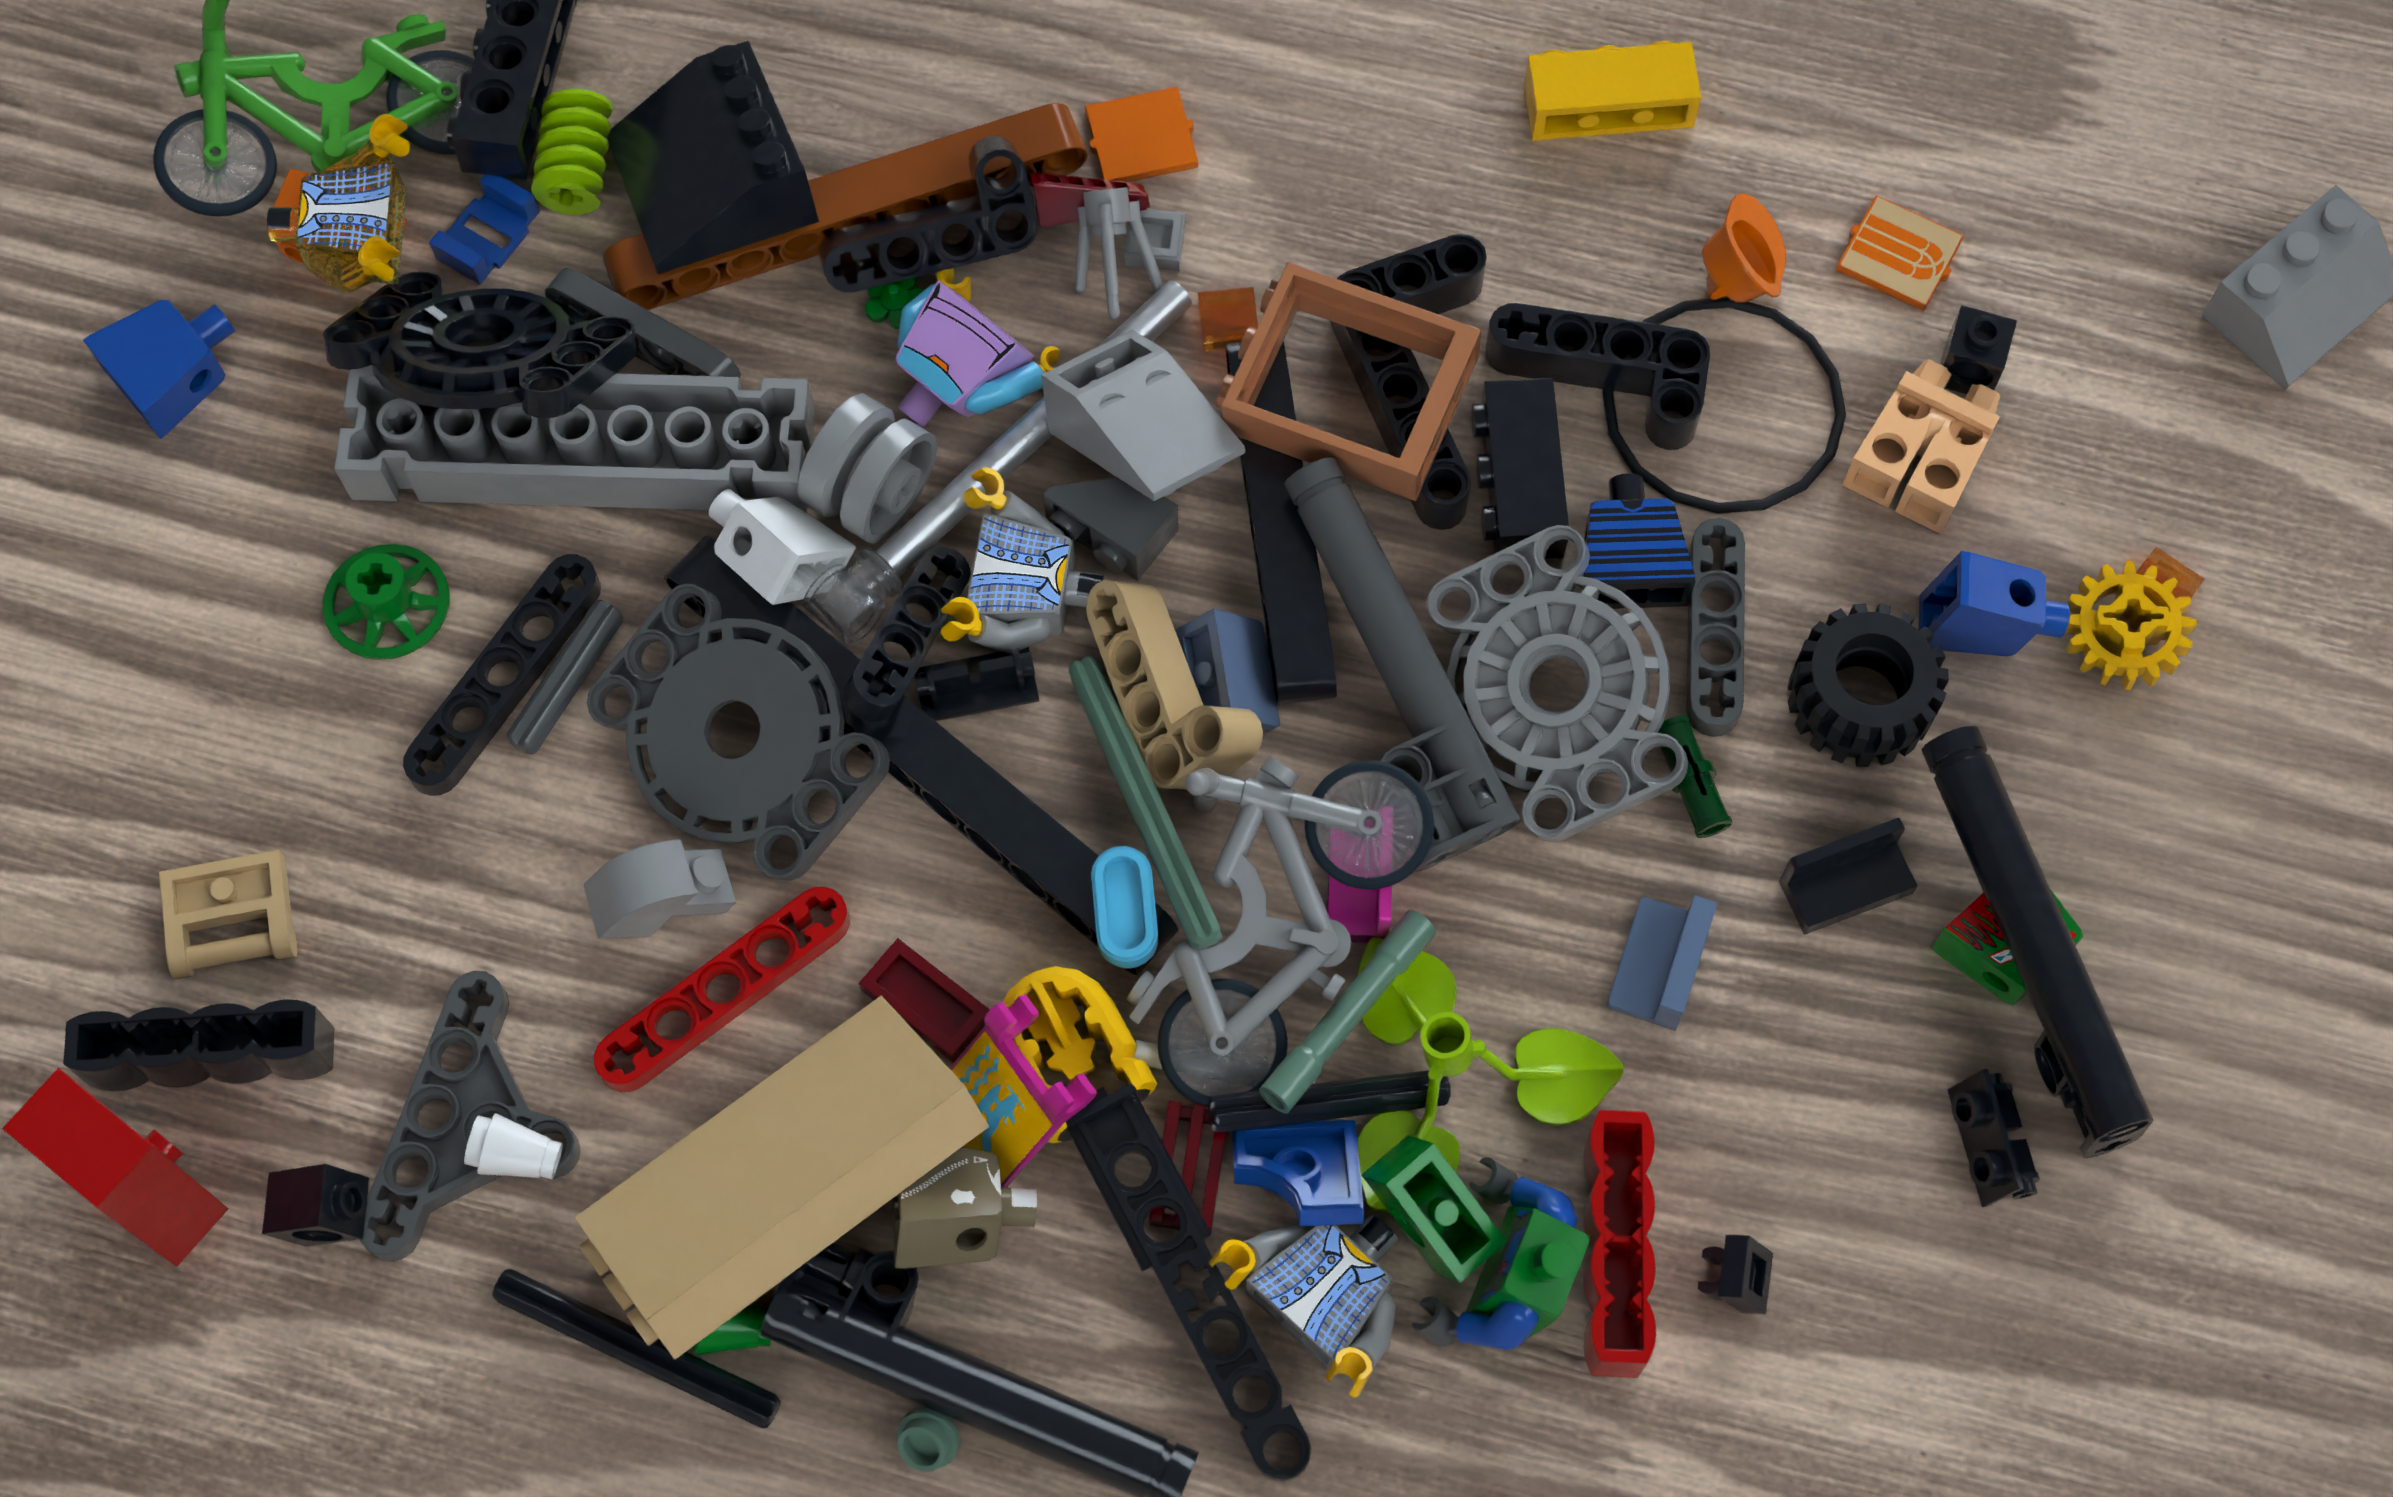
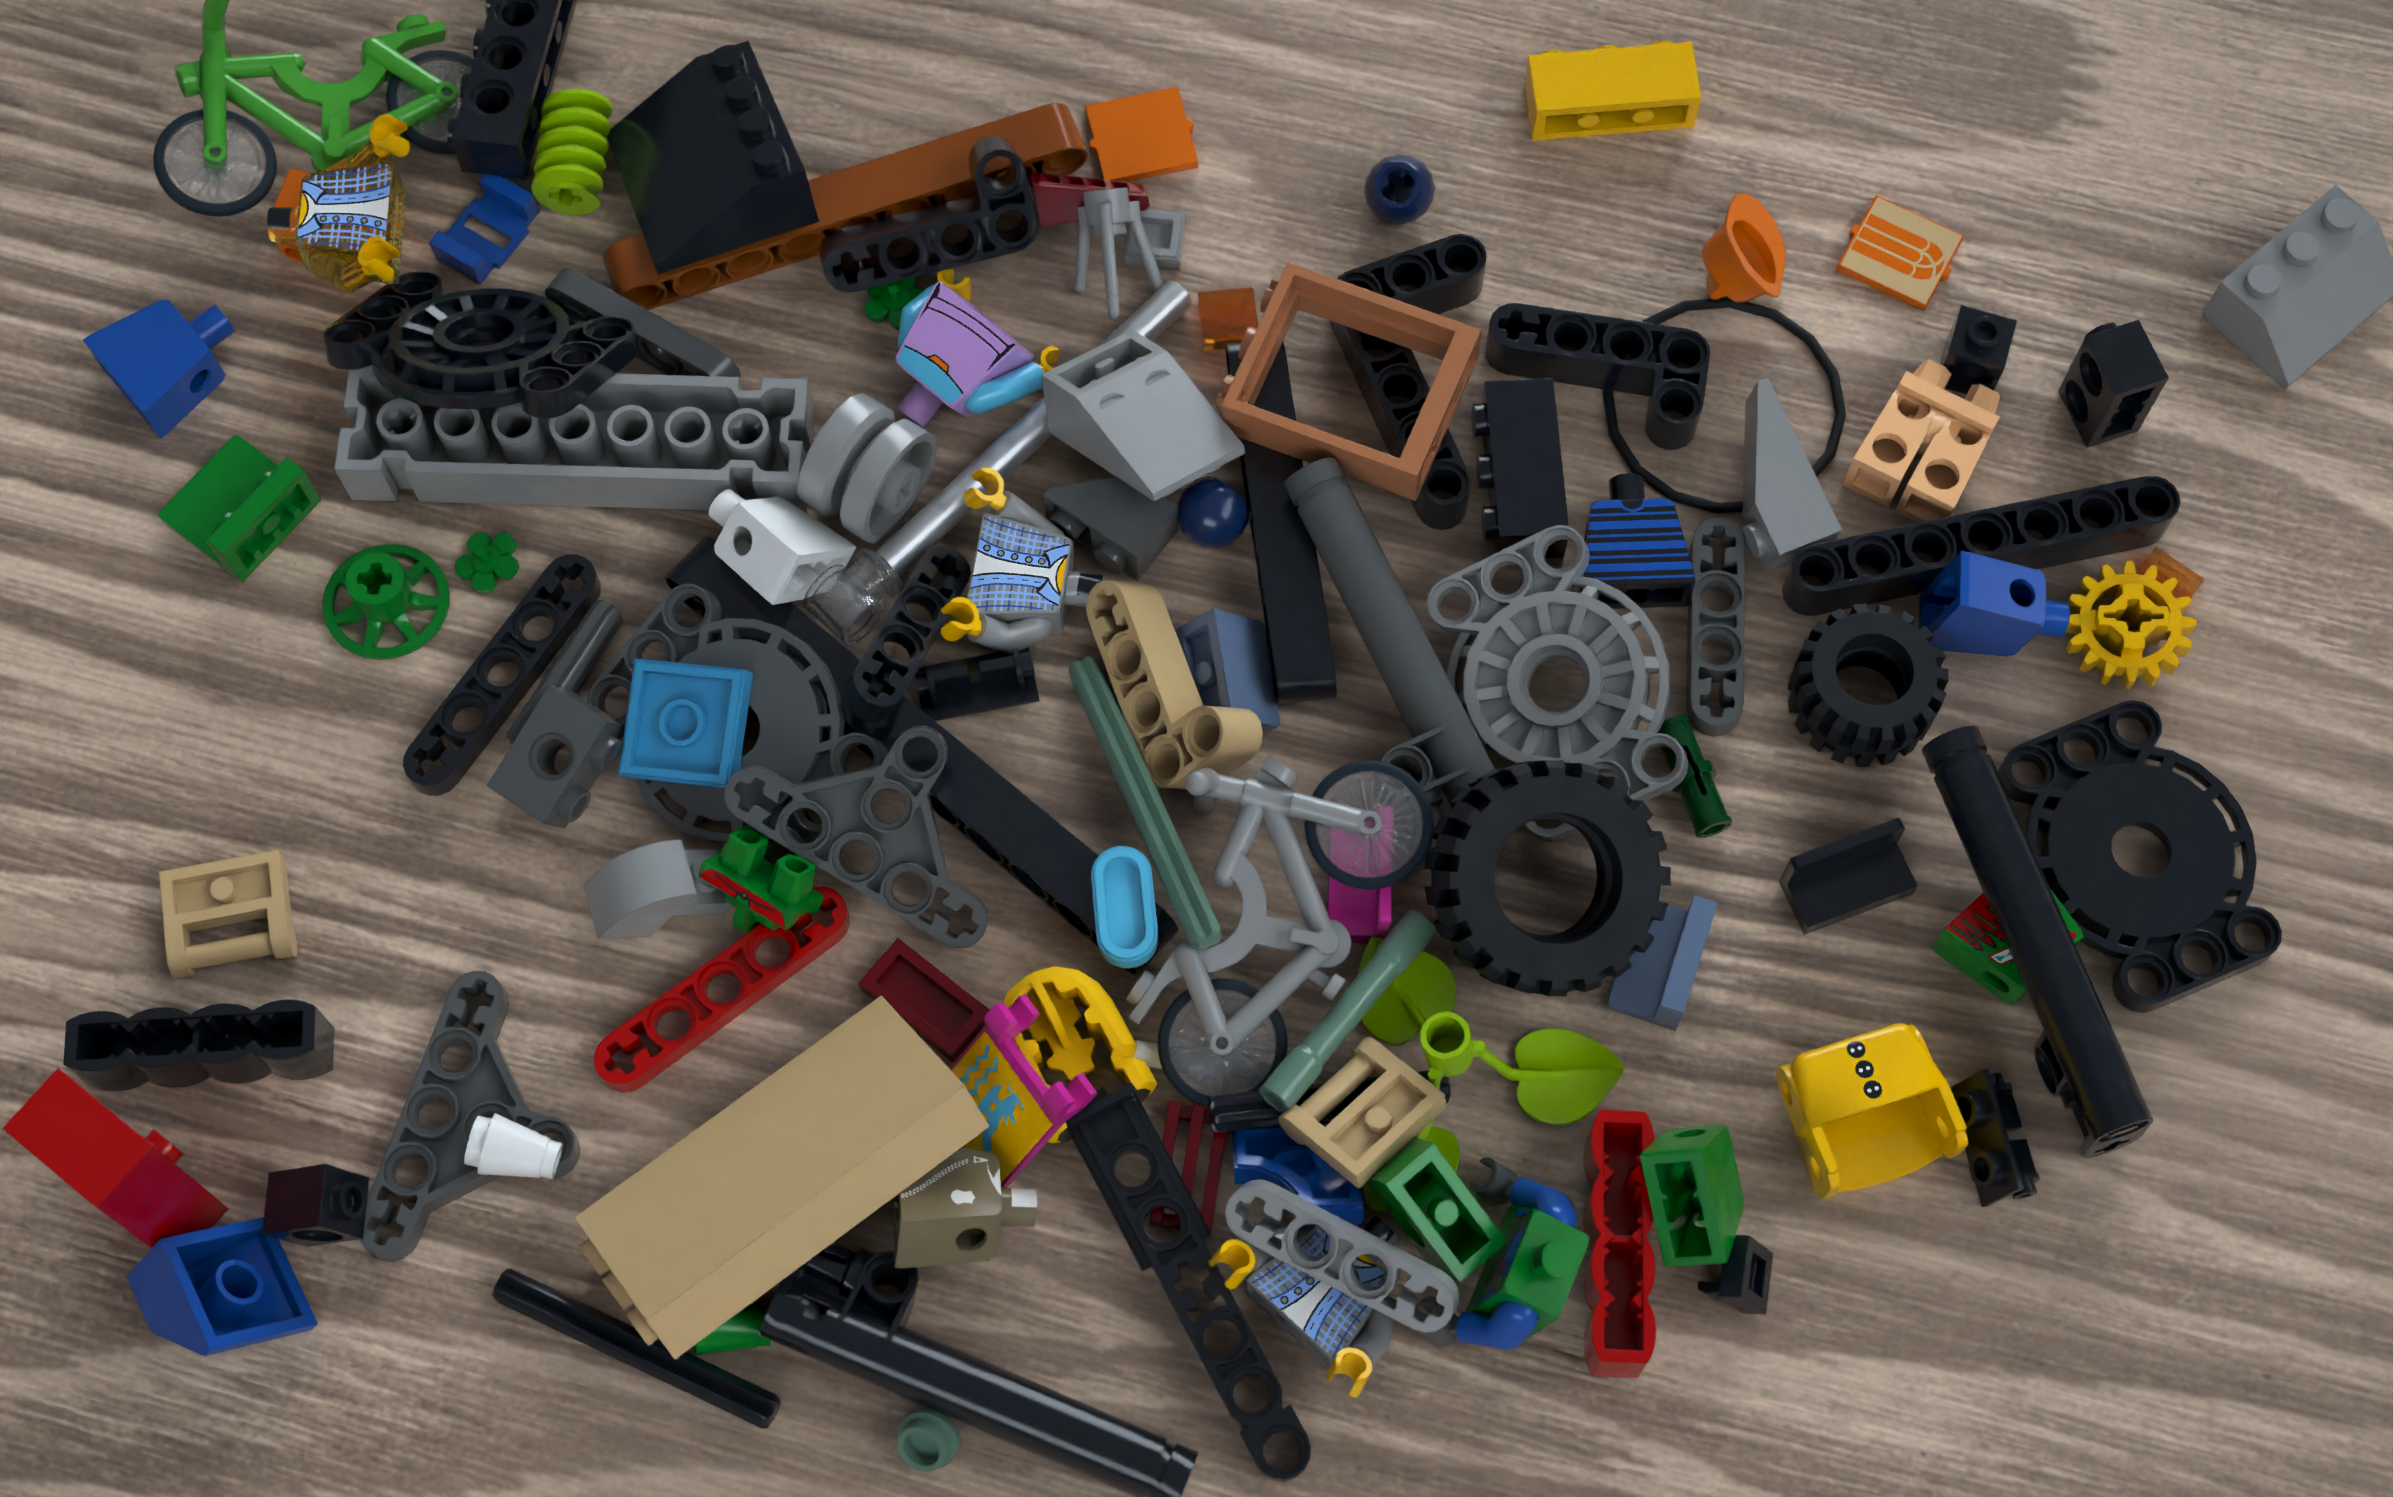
none -> blue slope [126,1217,318,1356]
none -> green bracket [158,435,322,583]
none -> green plant [455,532,519,593]
none -> dark grey brick [486,684,625,828]
none -> dark azure tile [618,658,753,789]
none -> green hips [698,826,824,934]
none -> dark grey beam [724,726,988,948]
none -> dark blue piece [1177,475,1249,548]
none -> light grey beam [1225,1179,1459,1333]
none -> tan plate [1278,1036,1447,1189]
none -> dark blue piece [1364,154,1435,225]
none -> black tyre [1424,760,1671,996]
none -> green torso [1640,1125,1744,1267]
none -> light grey slope [1742,377,1842,572]
none -> yellow piece [1776,1023,1968,1200]
none -> black beam [1782,476,2181,616]
none -> black piece [1998,700,2282,1013]
none -> black brick [2058,319,2169,448]

